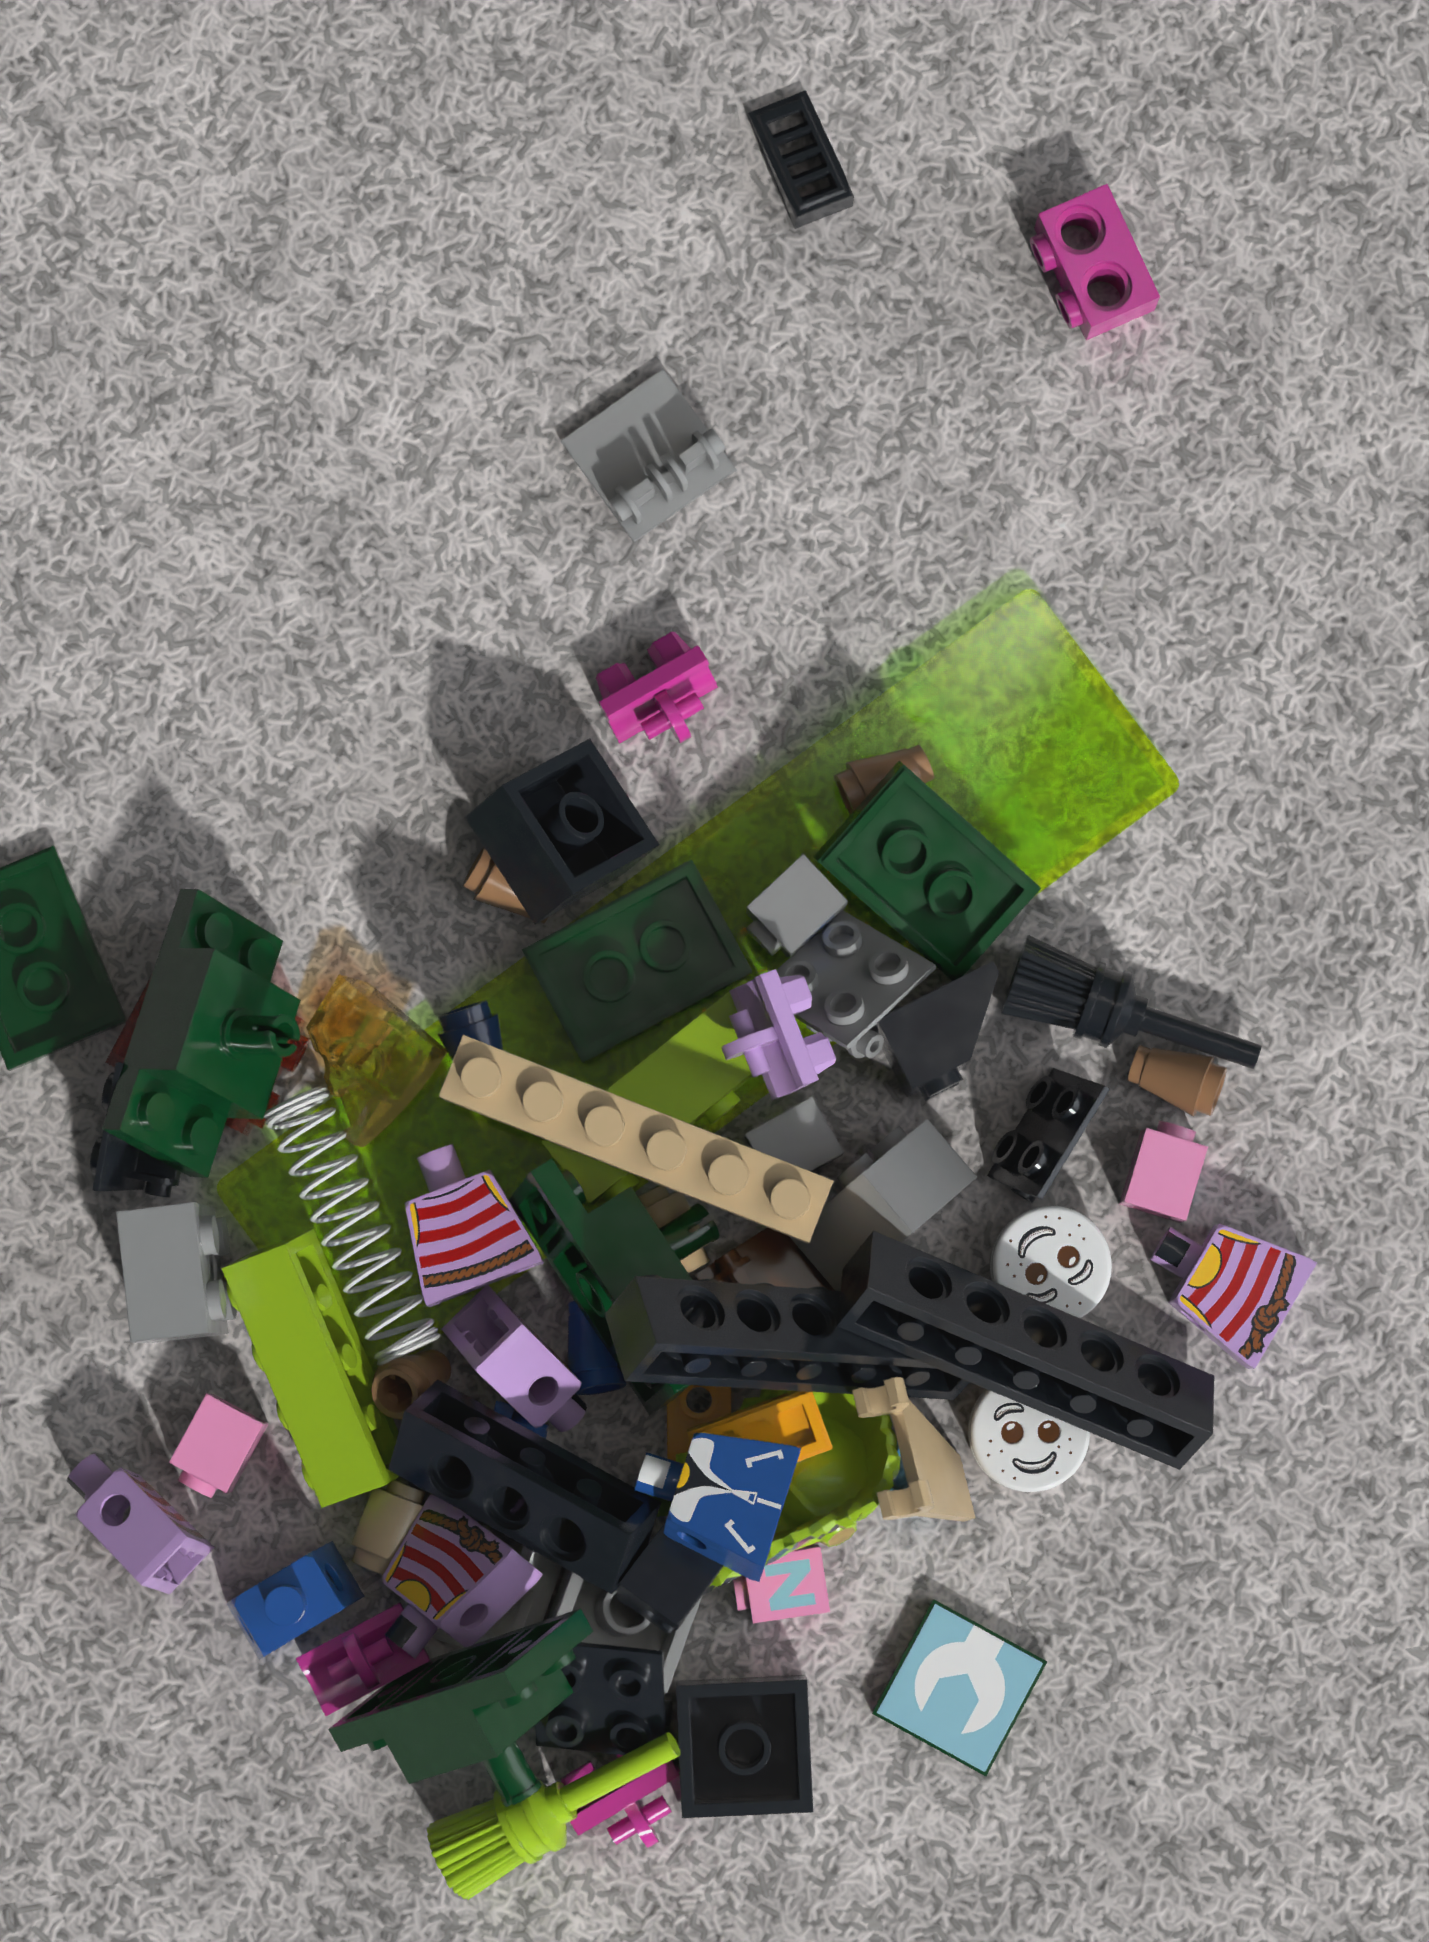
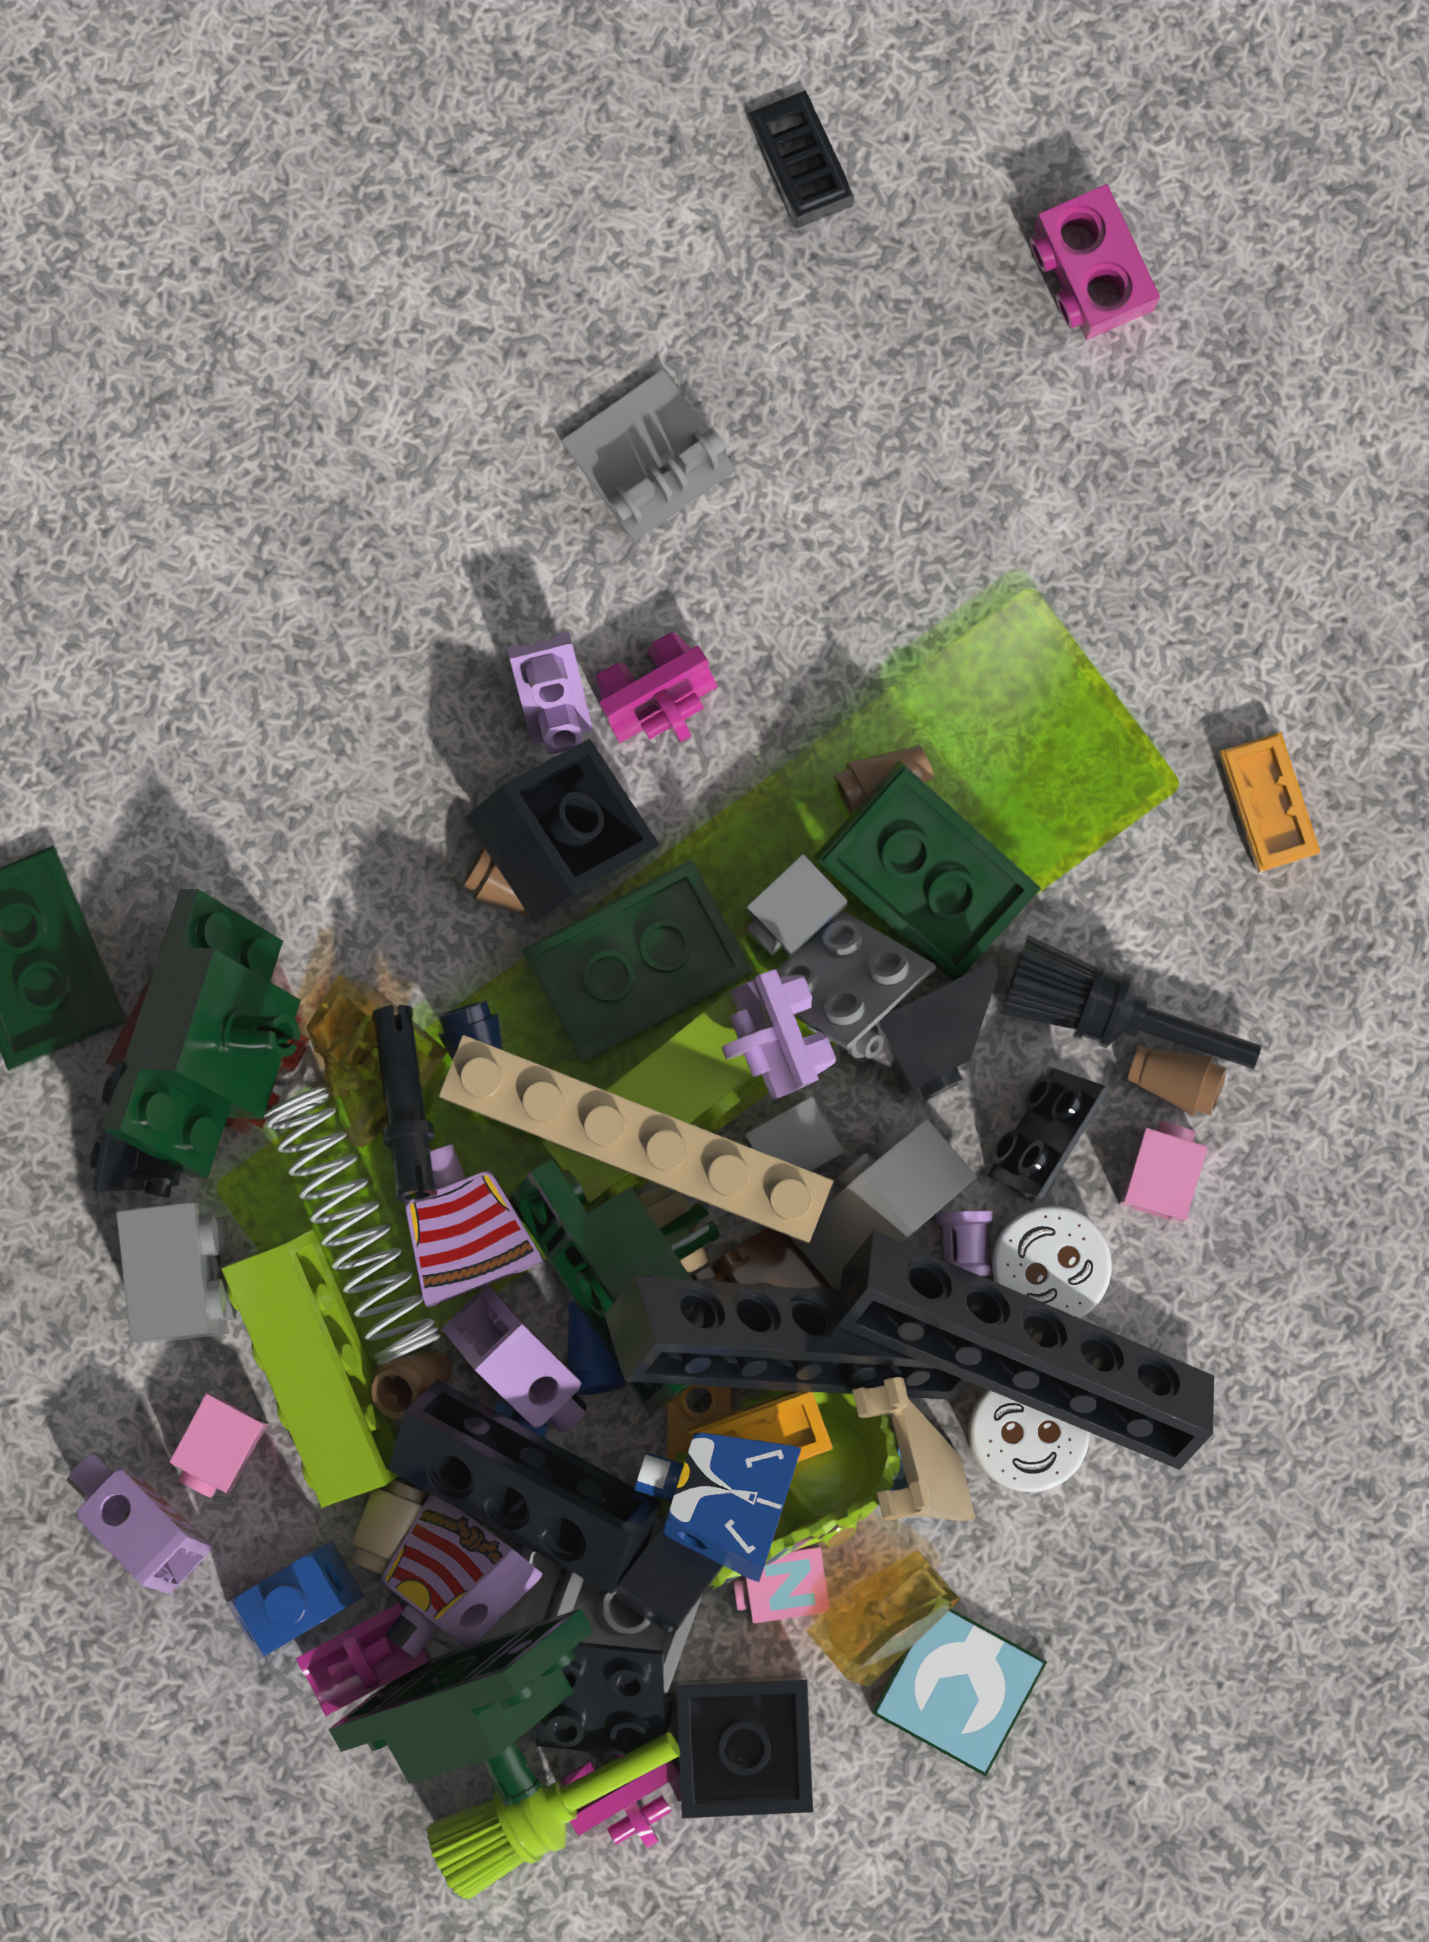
torso [1150,1224,1317,1369] -> none
none -> black pin [371,1005,438,1203]
none -> lavender hips [507,632,593,755]
none -> clear yellow slope [806,1550,961,1687]
none -> lavender bush [936,1211,993,1277]
none -> light orange plate [1218,732,1321,874]

